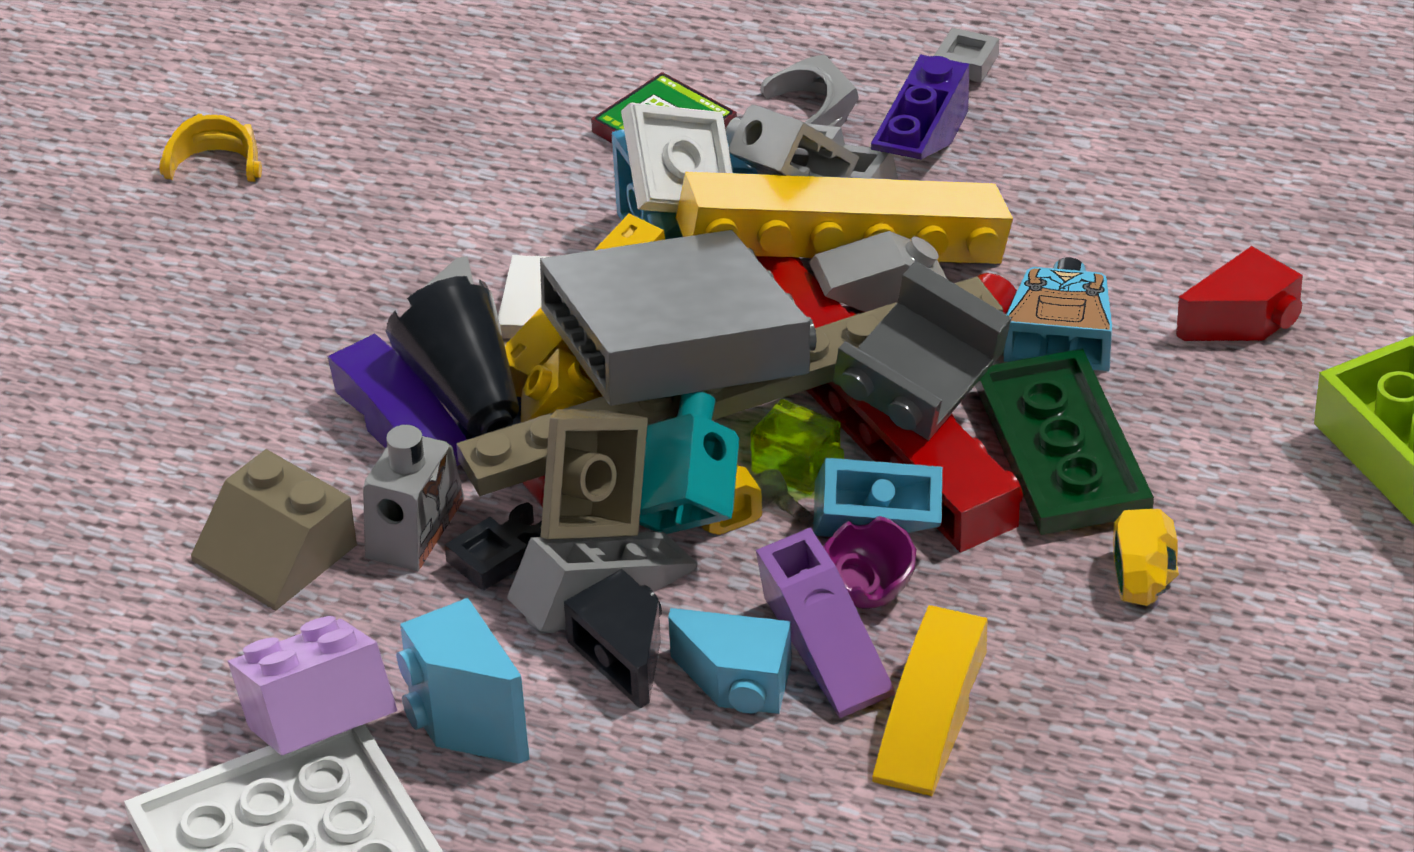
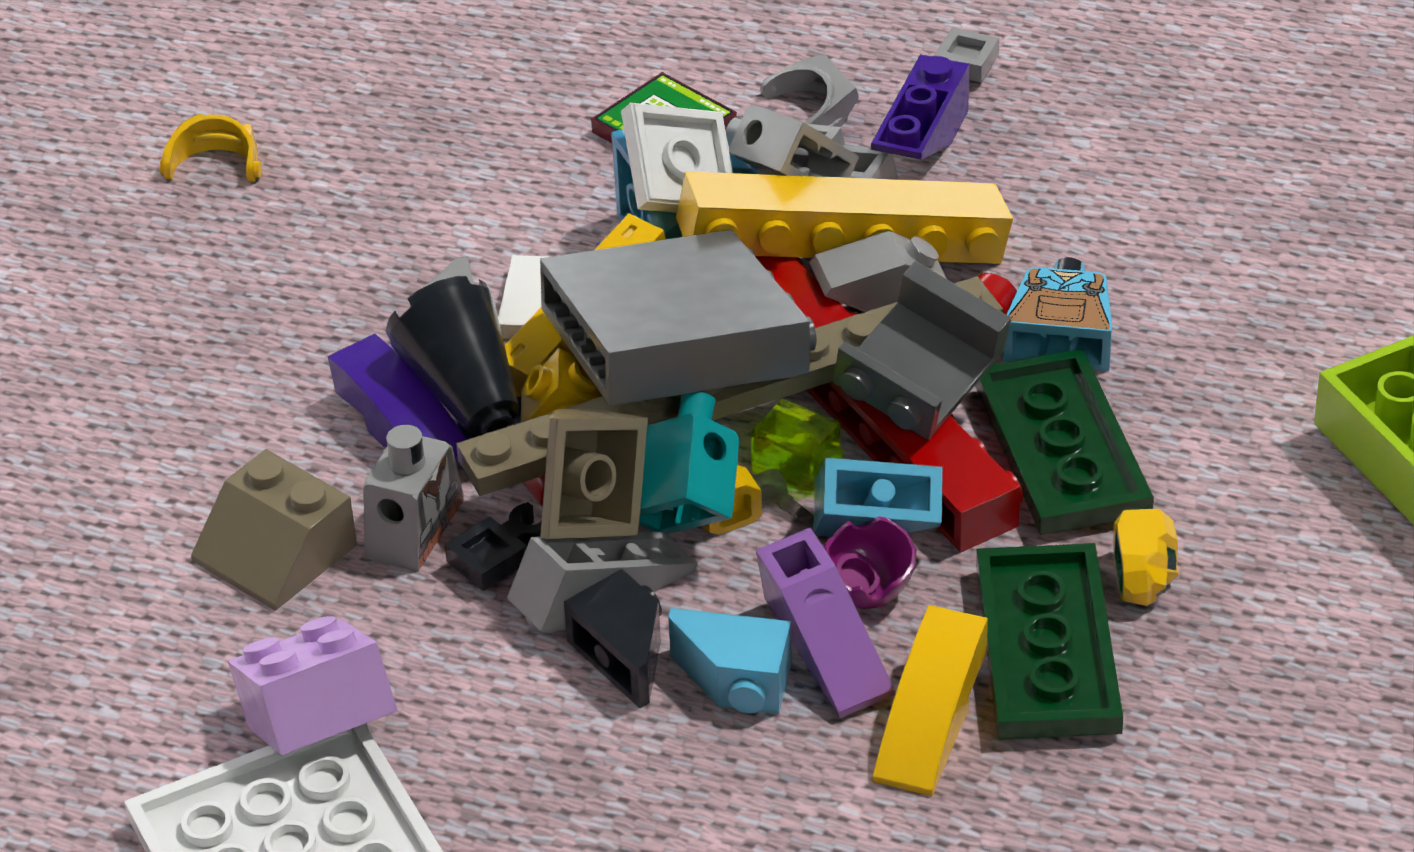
medium azure slope [396,598,530,764] -> none
red slope [1176,246,1303,341] -> none
none -> dark green plate [976,543,1123,740]

